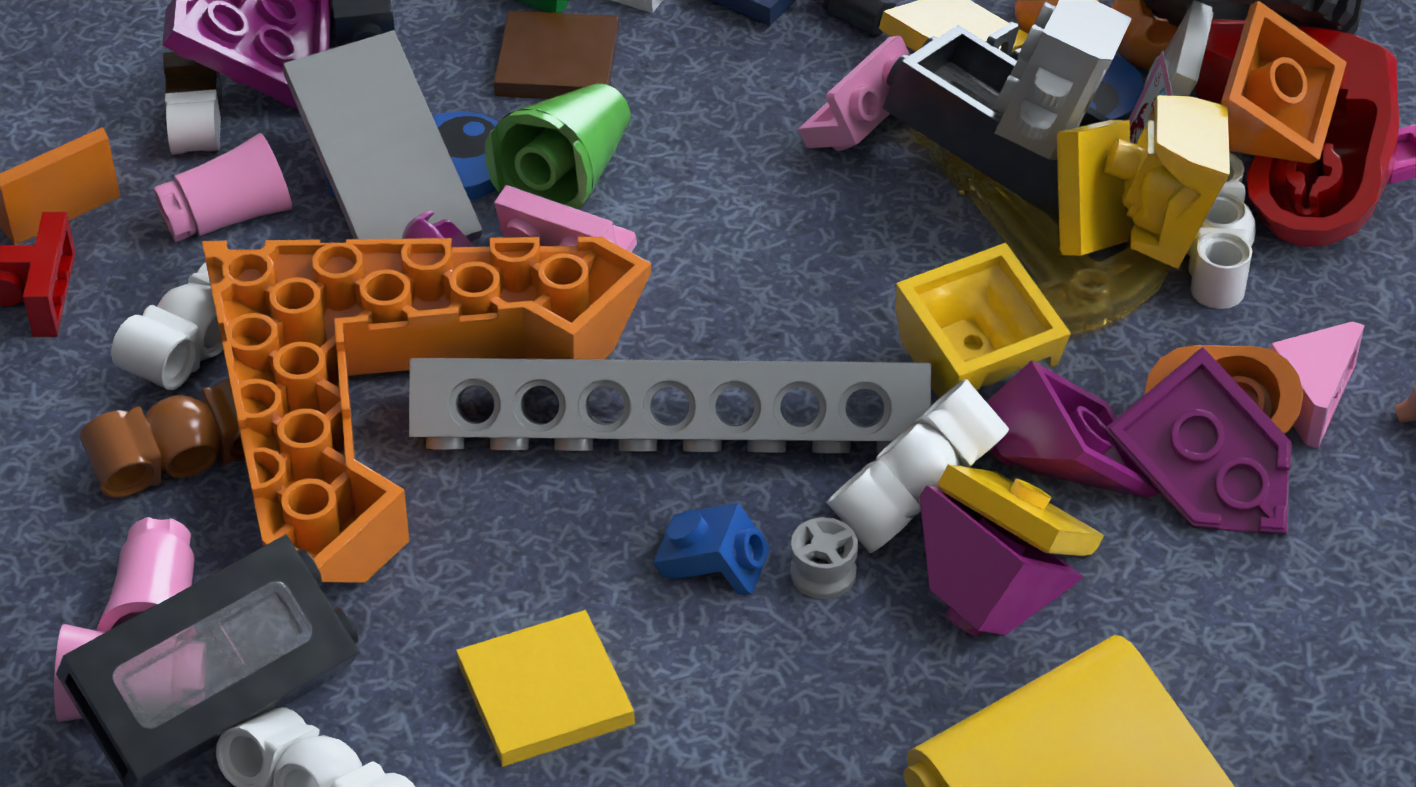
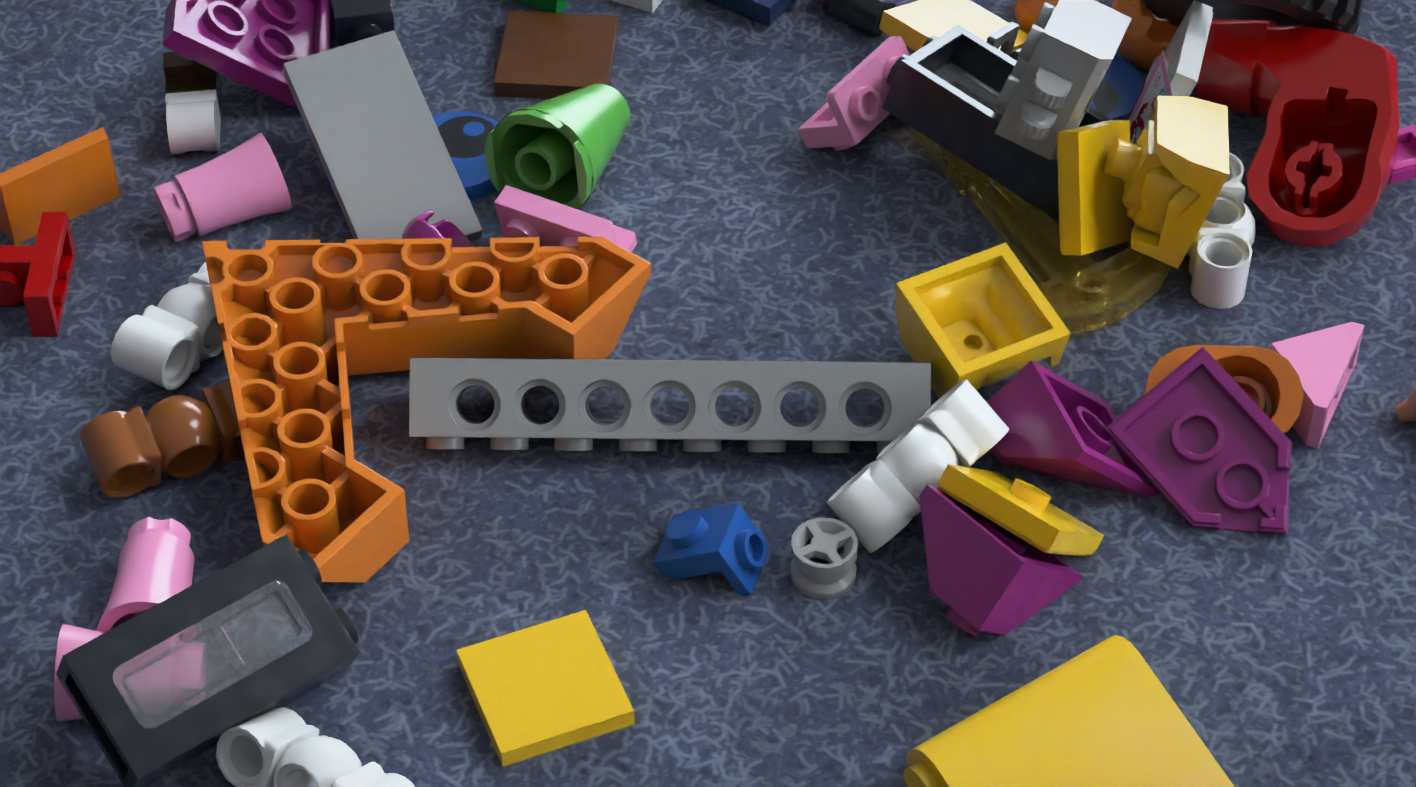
orange slope [1221,1,1347,163] -> none

